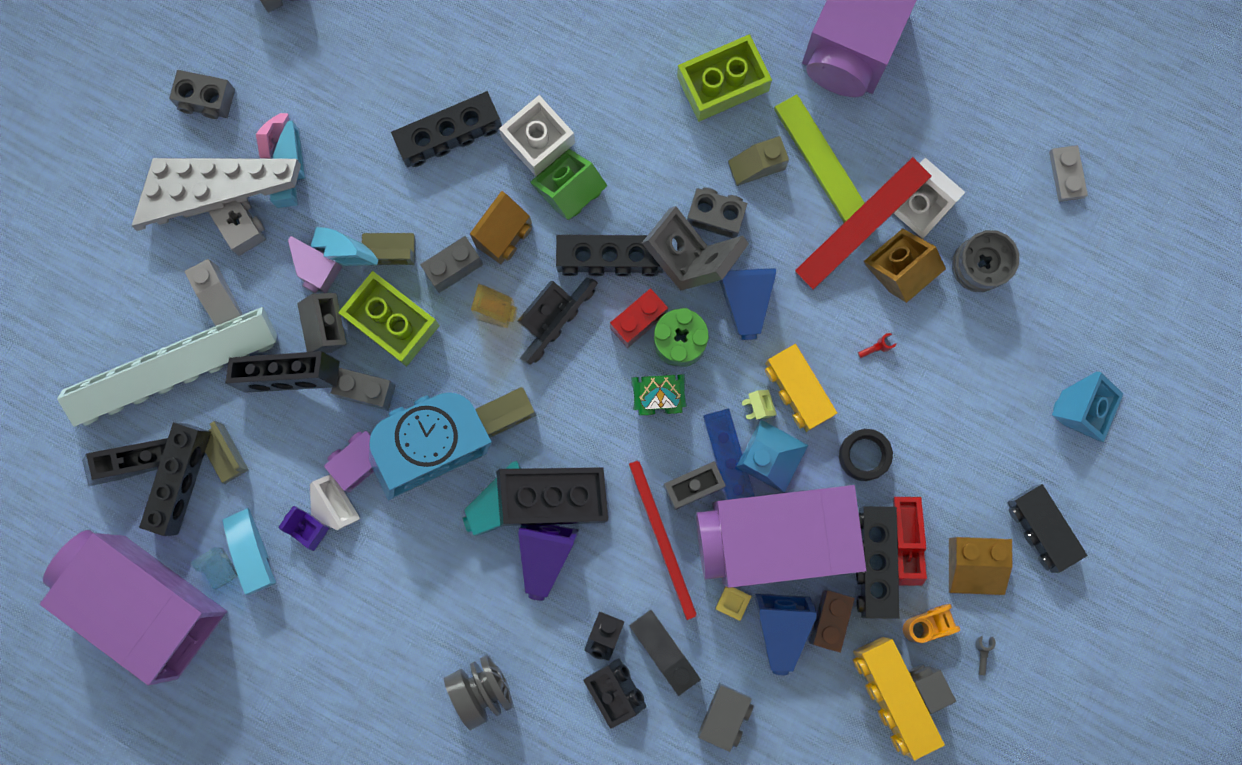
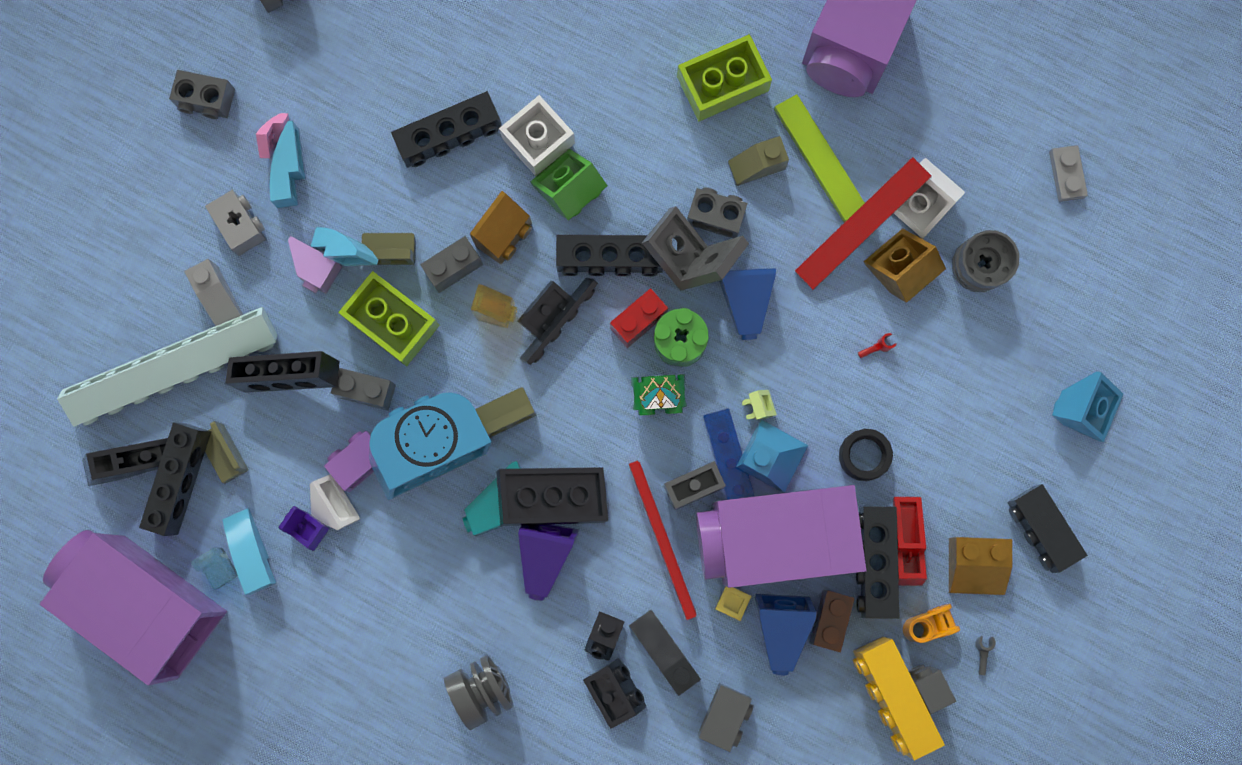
wing [132,158,301,231] -> none
dark grey brick [297,293,347,353] -> none
yellow brick [765,343,838,432] -> none

